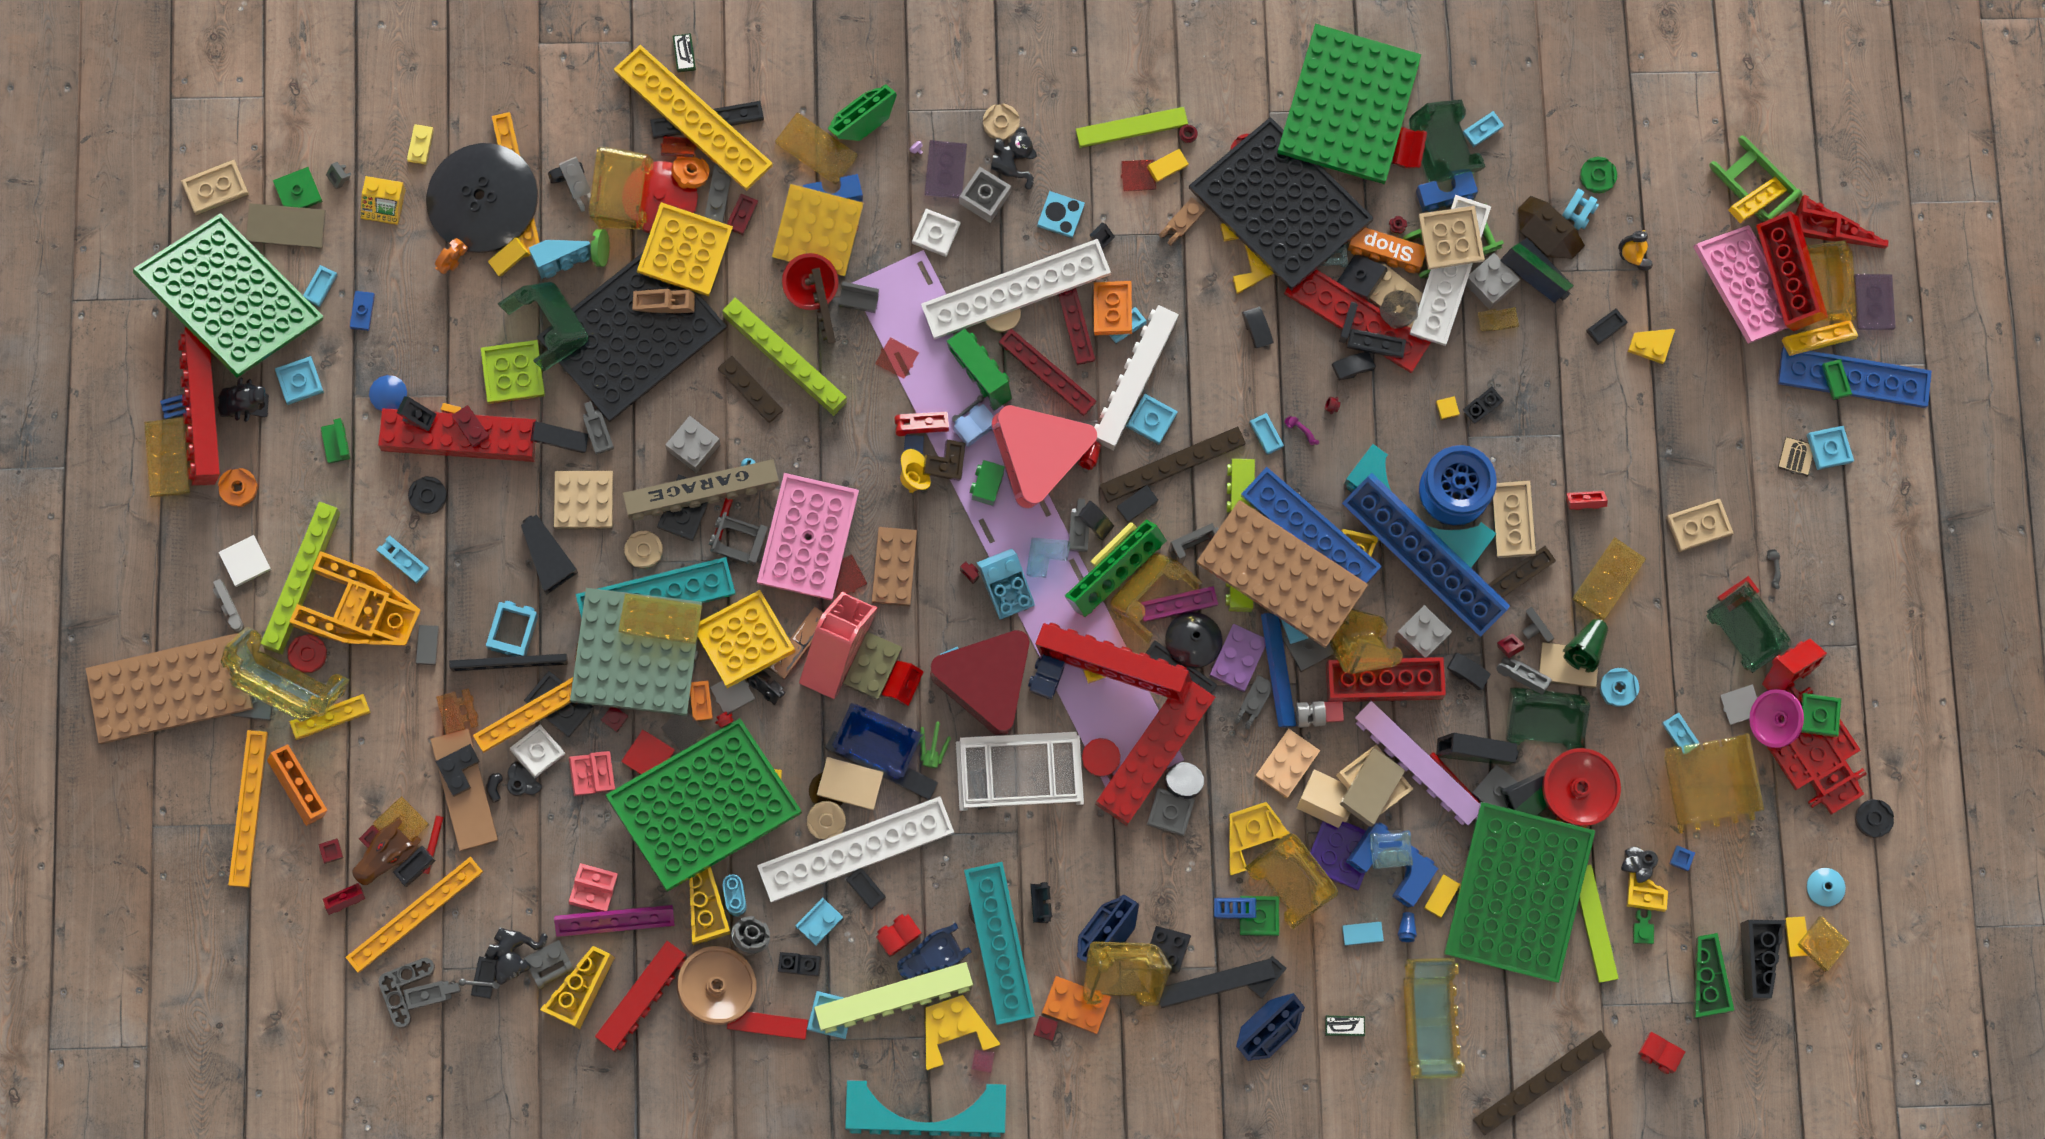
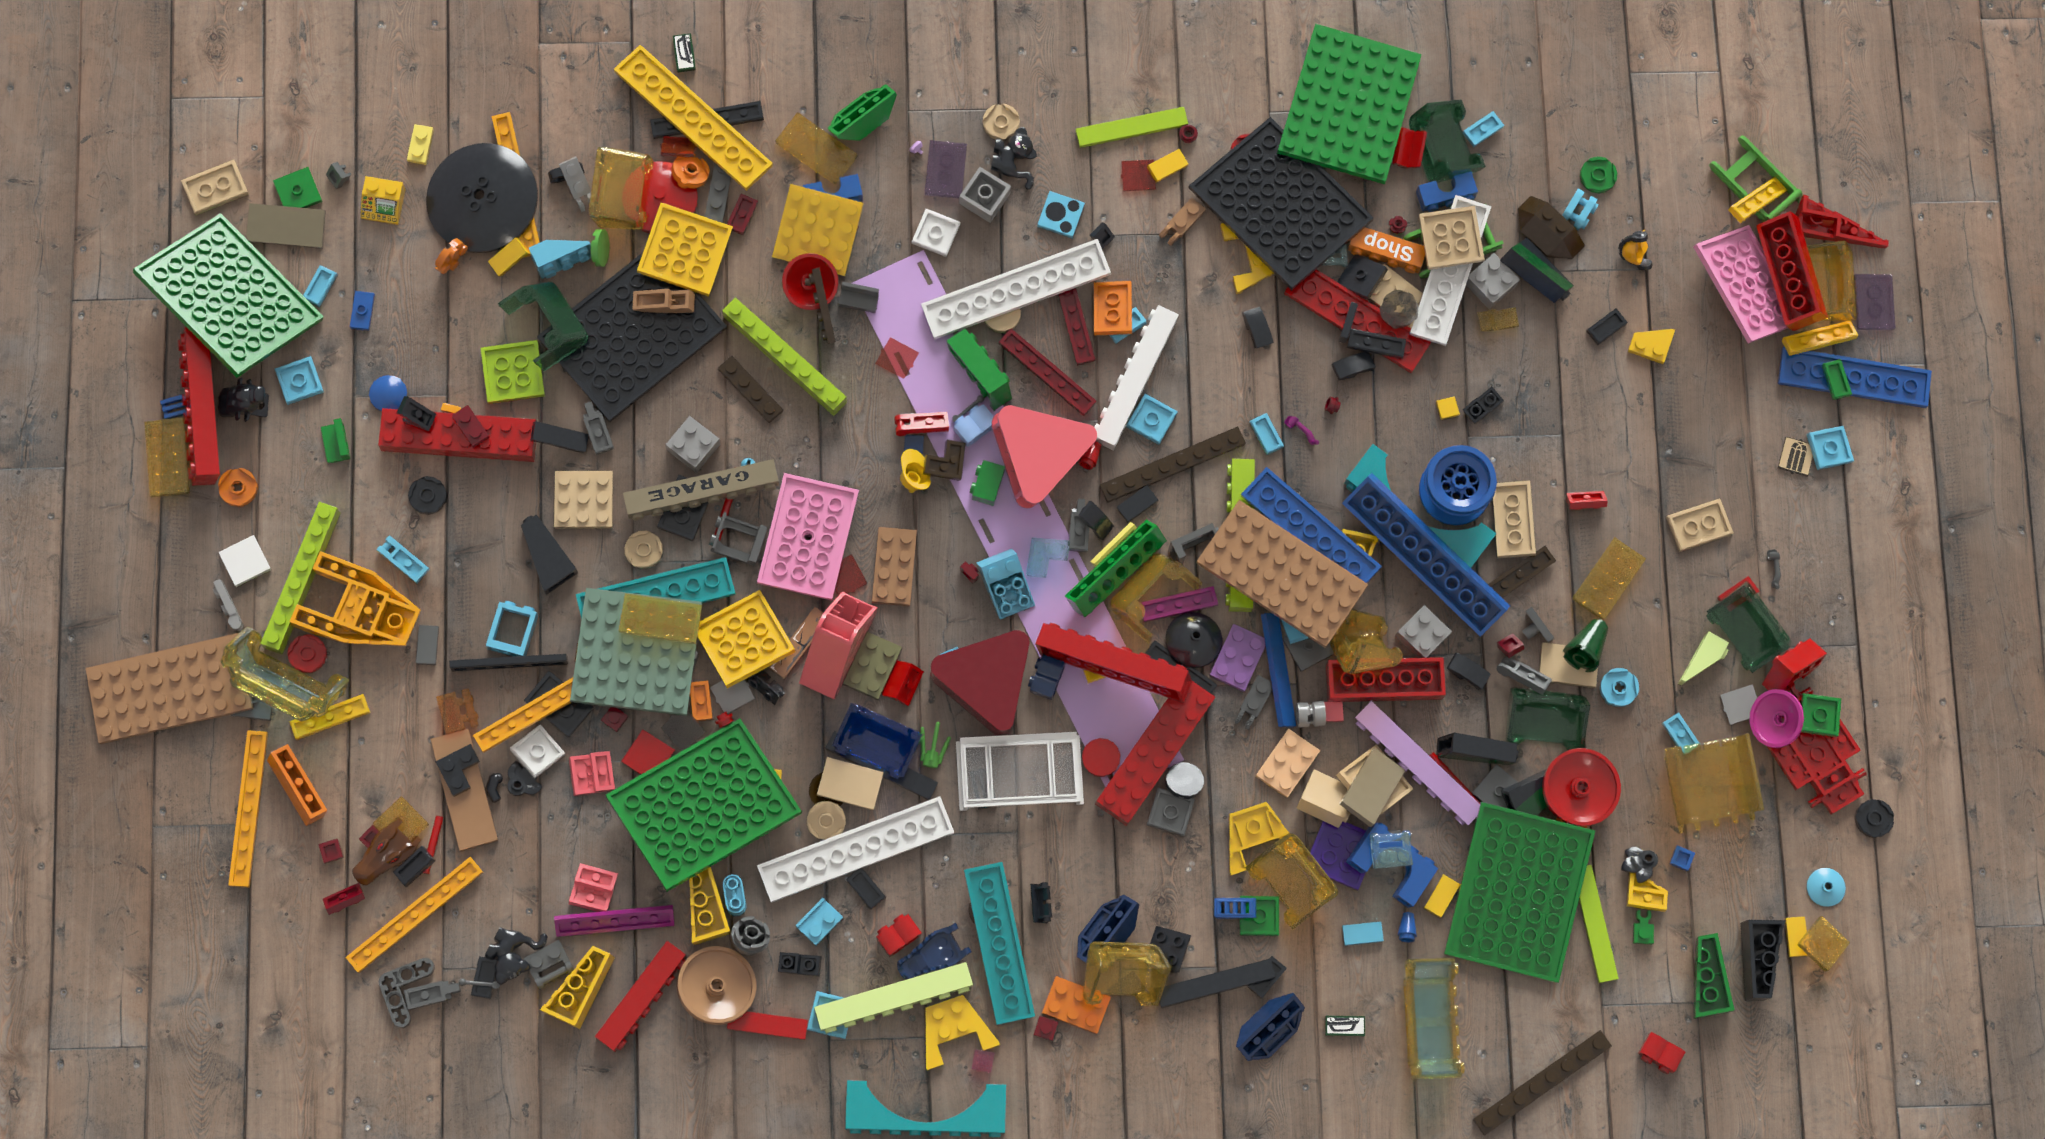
none -> yellowish green slope [1678,631,1729,685]

